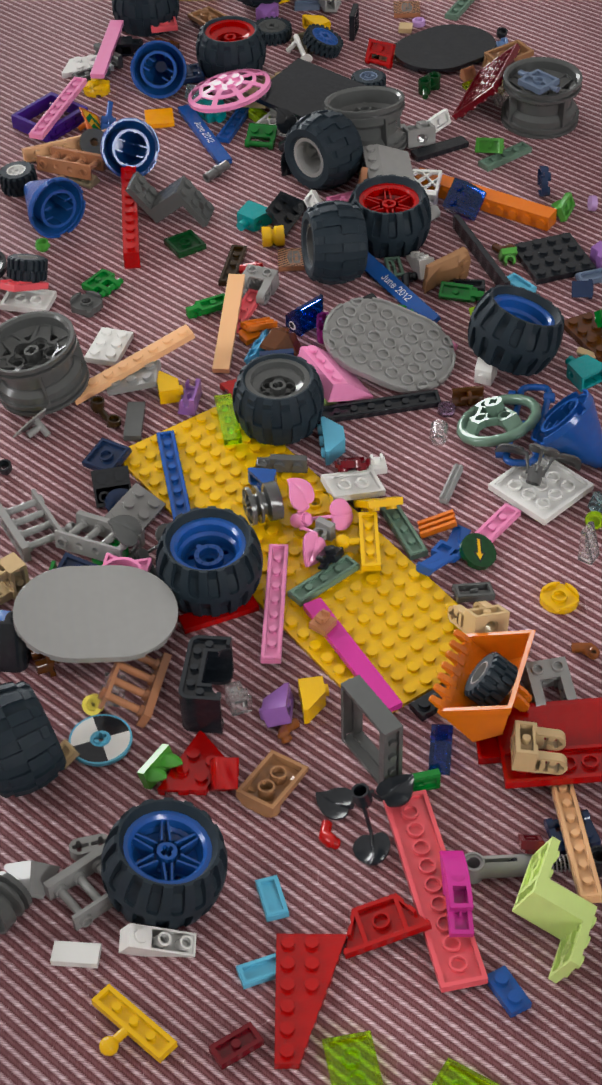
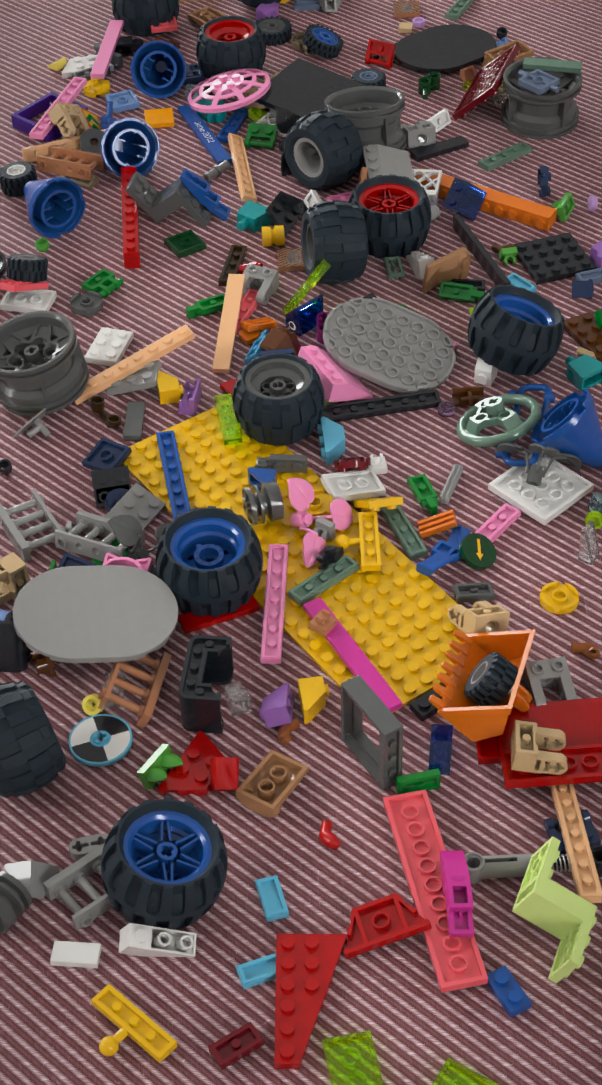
tan tile [60,739,80,769] -> none
white piece [286,34,313,63] -> none
yellow slope [302,14,331,30] -> none
black plant [316,774,414,866] -> none
black tile [349,3,359,41] -> none
blue tile [365,252,441,323] -> none
black arm [401,272,418,288] -> none
clear brick [430,420,448,446] -> none
bright green tile [475,137,505,154] -> none
dark red plate [518,834,545,854] -> none
none -> light yellow slope [48,57,67,71]
none -> tan brick [48,102,90,138]
none -> medium blue plate [104,89,140,113]
none -> blue slope [180,168,231,221]
none -> light nougat tile [227,133,257,203]
none -> clear neon green tile [283,259,331,317]
none -> green hinge [407,474,439,516]
none -> sand green tile [523,57,583,74]

